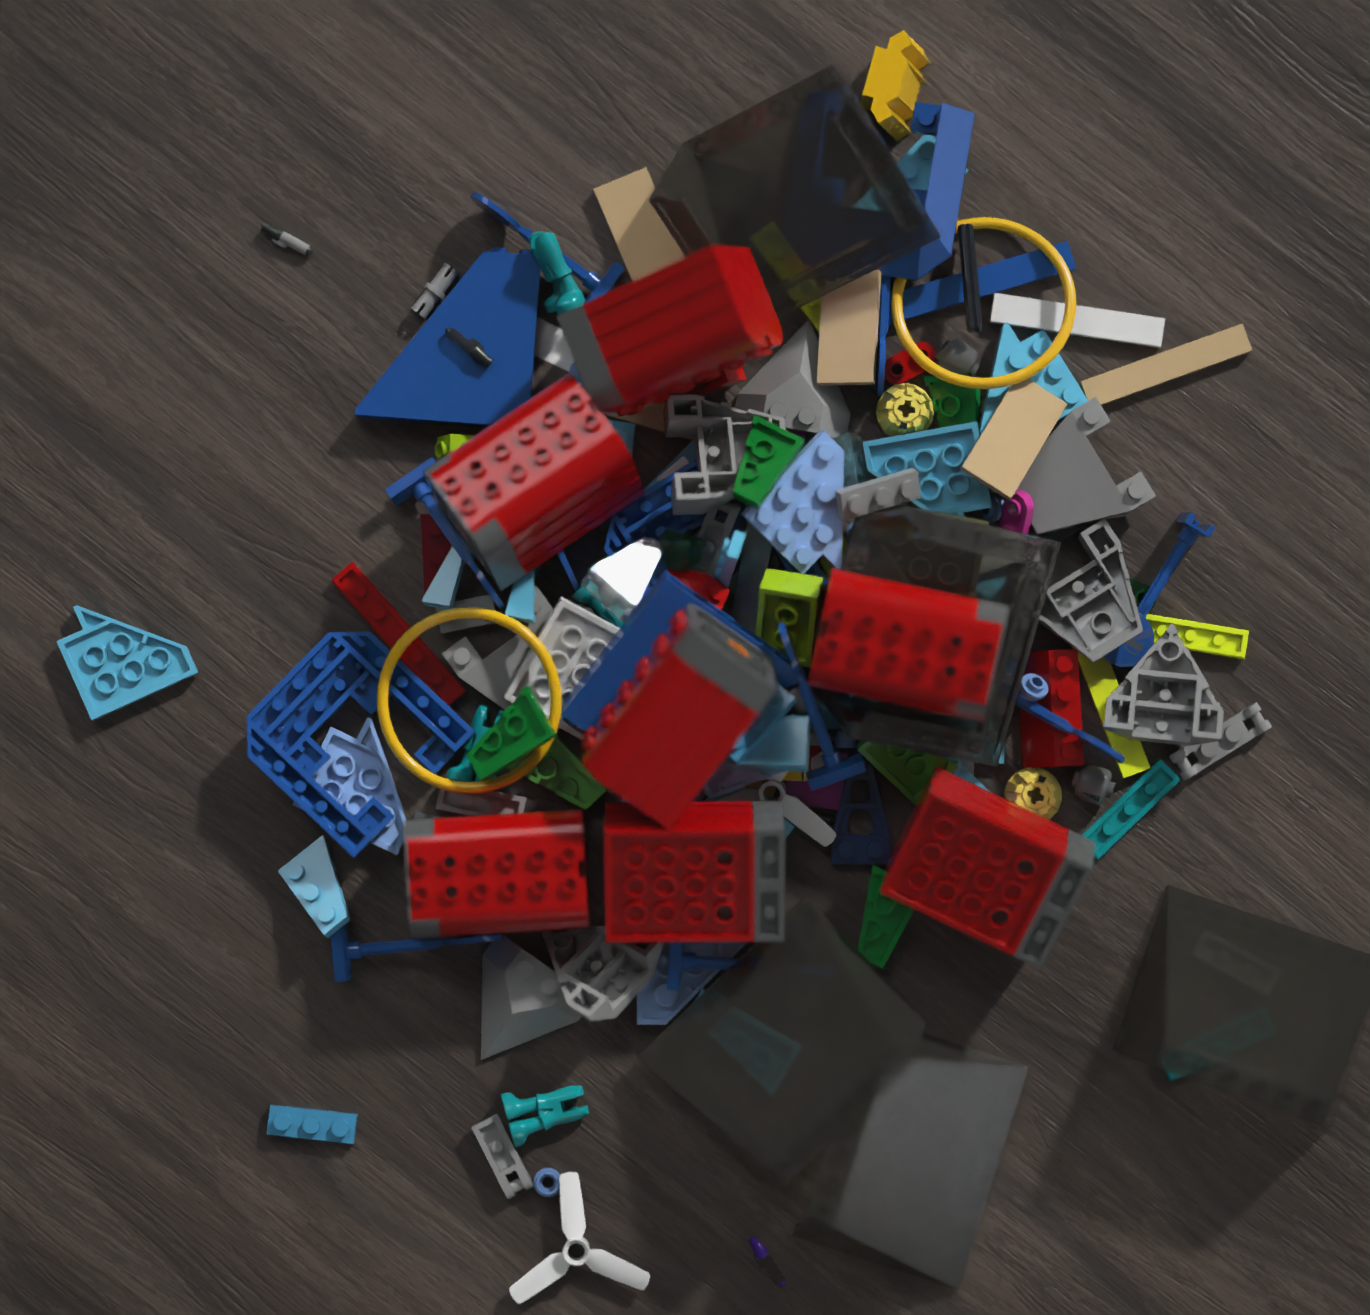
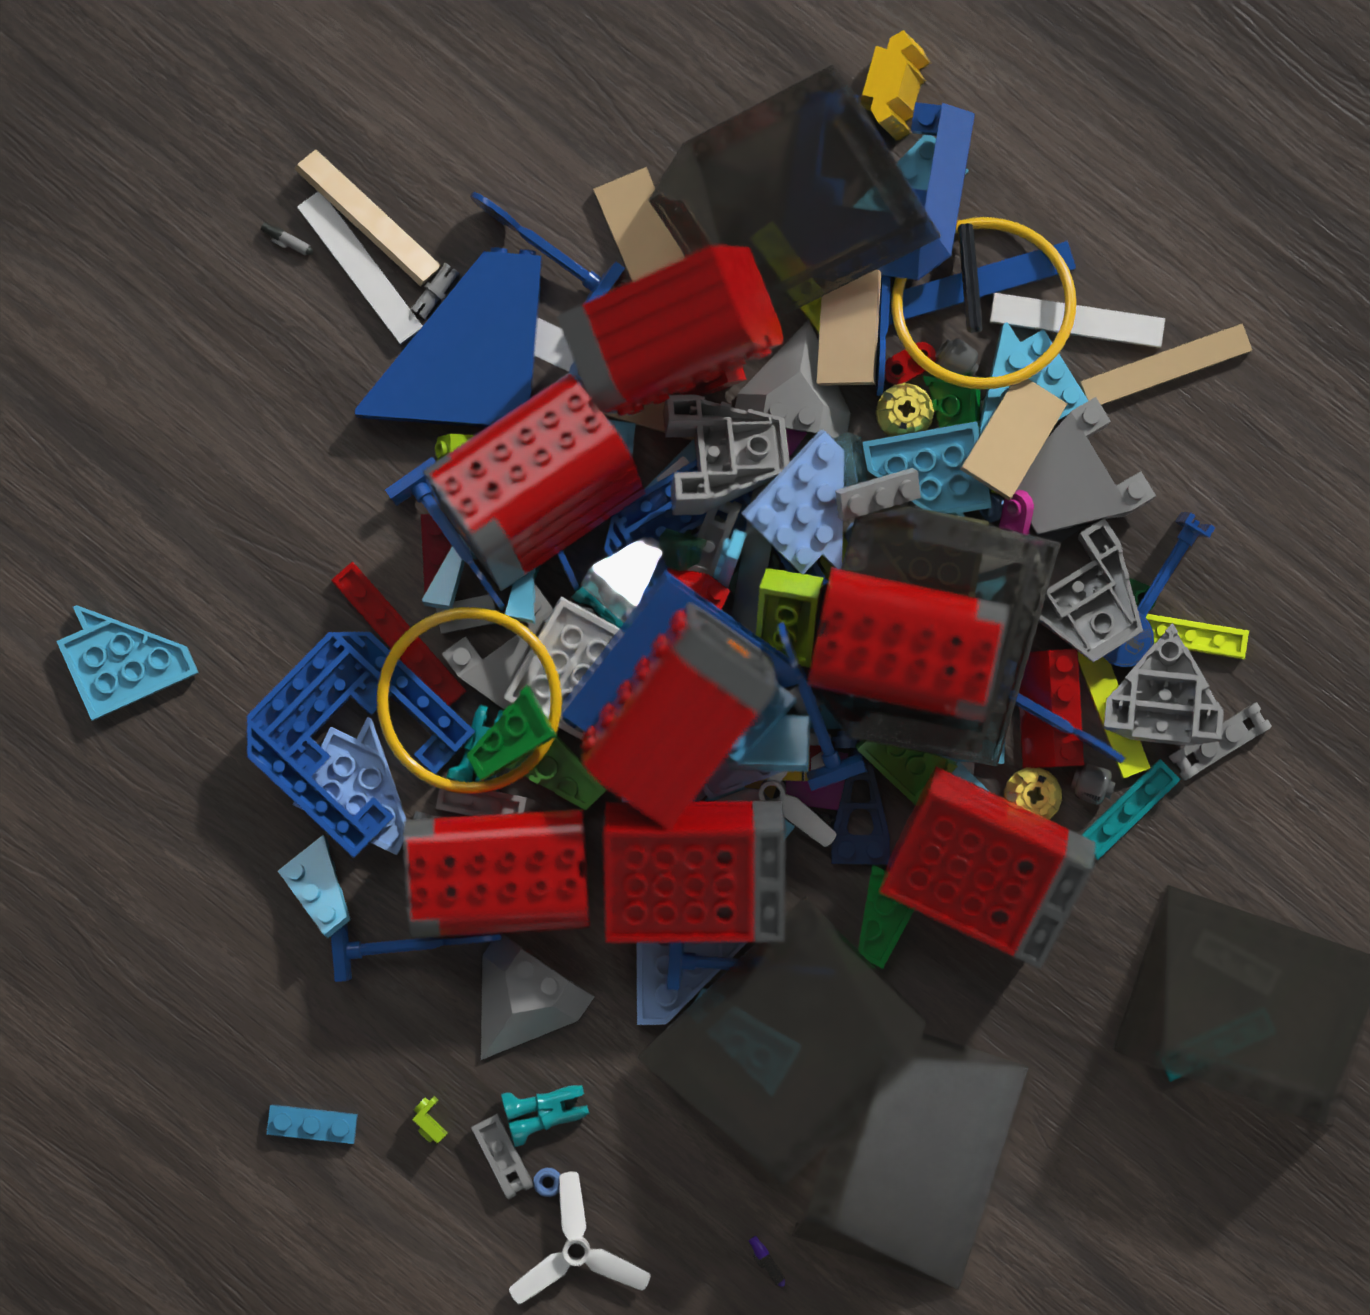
piece [445,327,493,367] -> none
teal piece [529,231,586,315] -> none
light grey wedge [541,926,664,1021] -> none
green wing [733,415,804,510] -> none
medium blue plate [1020,673,1048,702] -> none
none -> tan tile [295,149,441,286]
none -> white tile [297,192,422,345]
none -> lime bracket [412,1096,448,1143]

